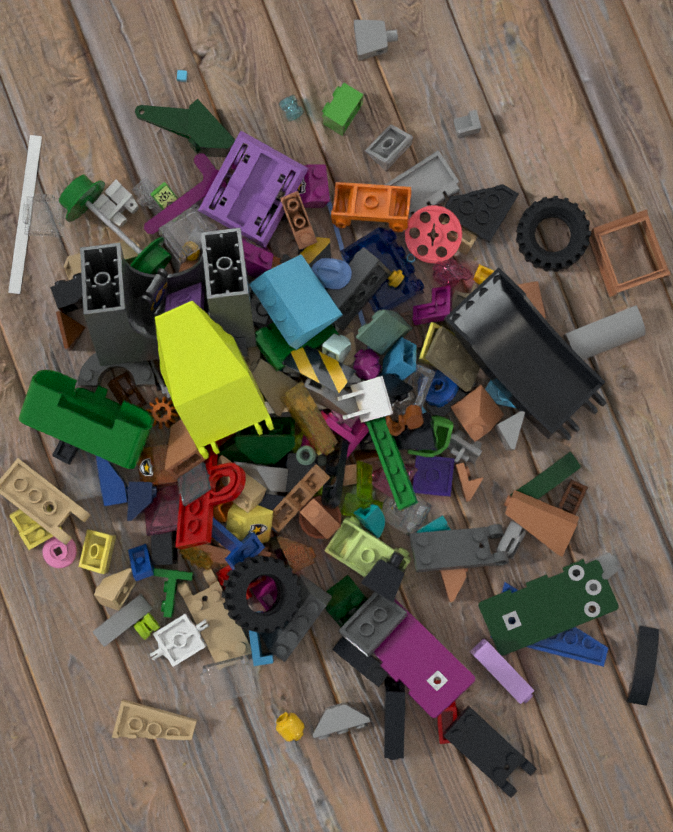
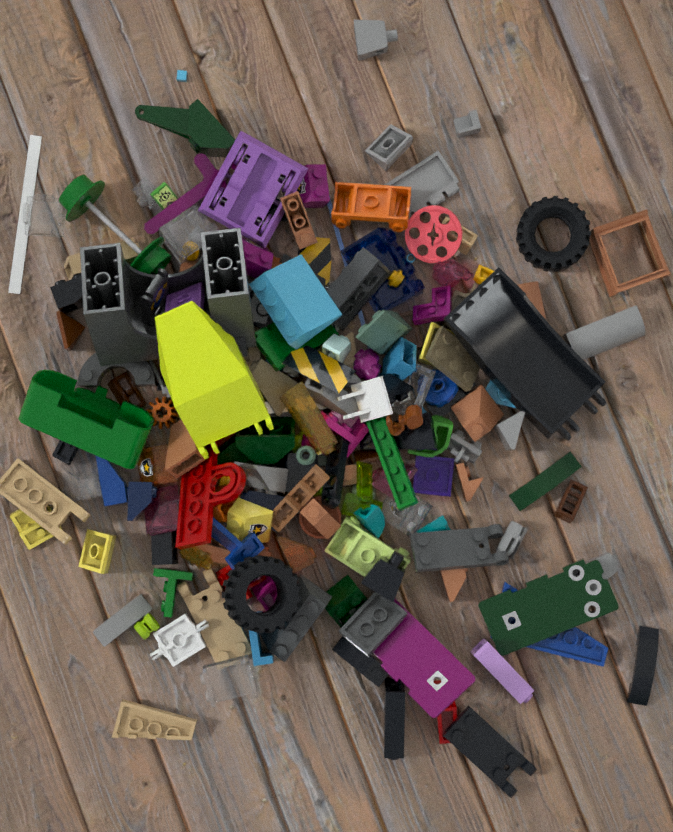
bright pink piece [42,536,77,568] -> none
white hips [93,180,139,227] -> none
tan slope [94,568,137,611] -> none
blue slope [128,544,155,581] -> none
clear light blue piece [177,462,211,506] -> none
tan slope [217,455,267,513] -> none
black tile [270,535,287,561] -> none
yellow head [276,712,304,742] -> none
clear light blue wheel [279,95,304,122] -> none
medium blue piece [311,258,352,289] -> none
light grey slope [313,702,370,740] -> none
bright green brick [322,83,363,136] -> none
black plate [441,184,519,243] -> none
nougat slope [504,490,579,557] -> none

